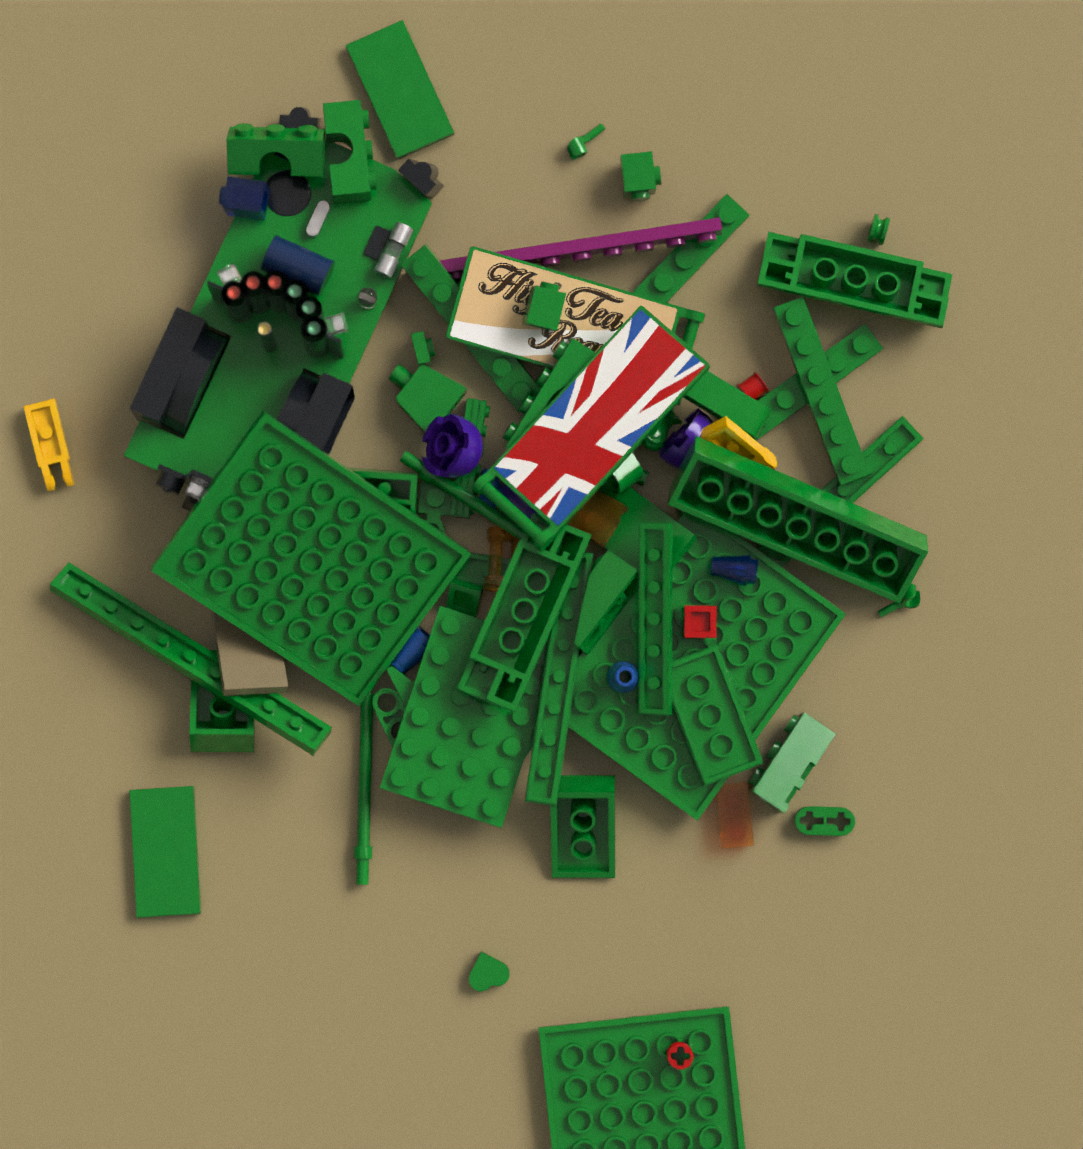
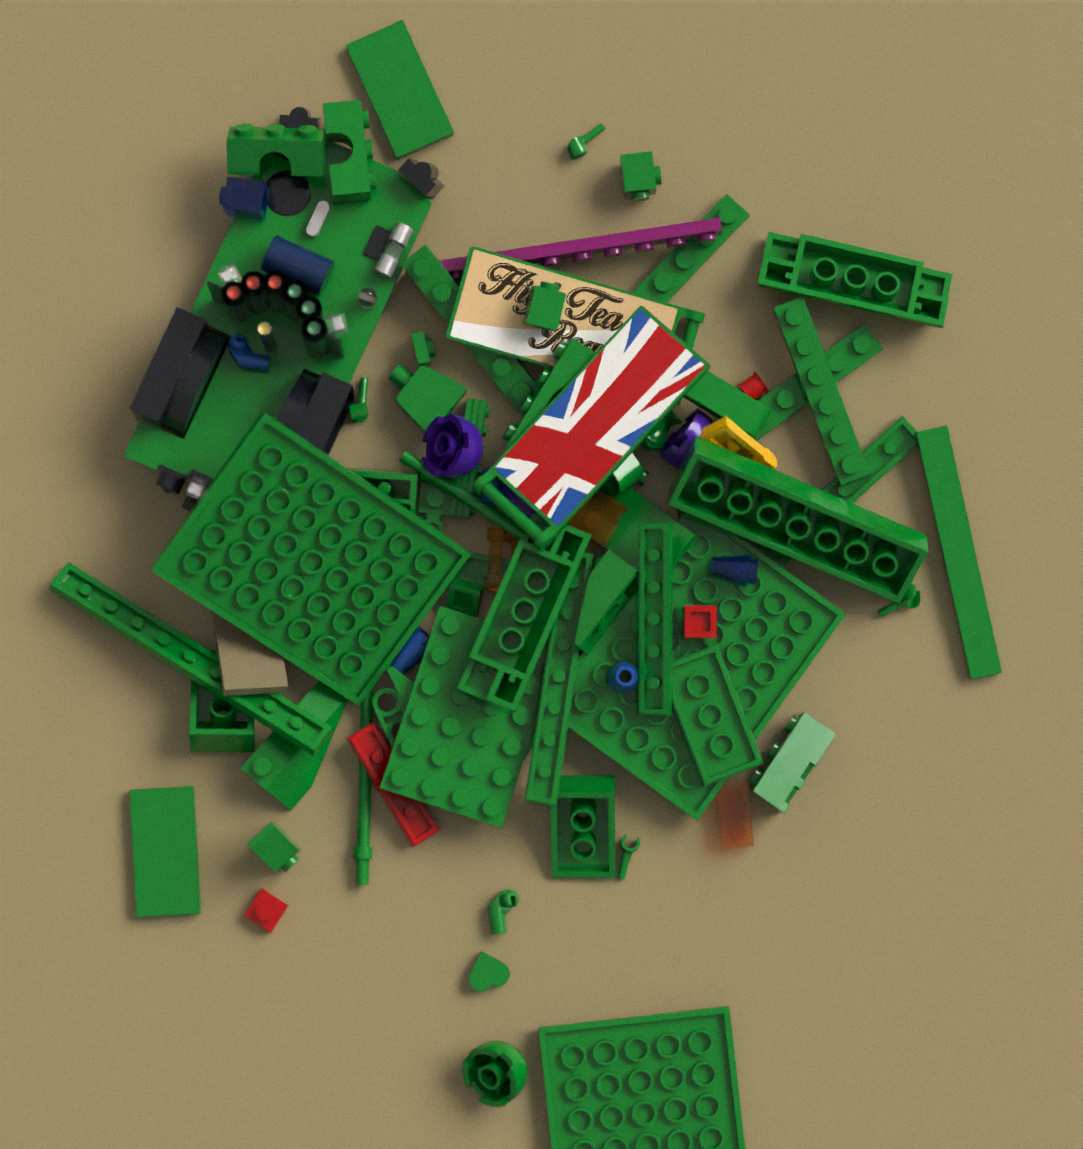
yellow hinge [23,398,75,492] -> none
red axle [667,1042,693,1069] -> none
green beam [794,806,855,836] -> none
green bush [867,214,890,245] -> none
none -> blue arm [228,334,270,371]
none -> green wedge [241,681,348,810]
none -> red plate [244,888,289,932]
none -> green slope [247,822,301,872]
none -> red tile [346,721,440,847]
none -> green hand [349,377,368,422]
none -> green cylinder [462,1040,528,1107]
none -> green arm [488,889,519,934]
none -> green hand [617,834,640,879]
none -> green tile [915,425,1002,679]

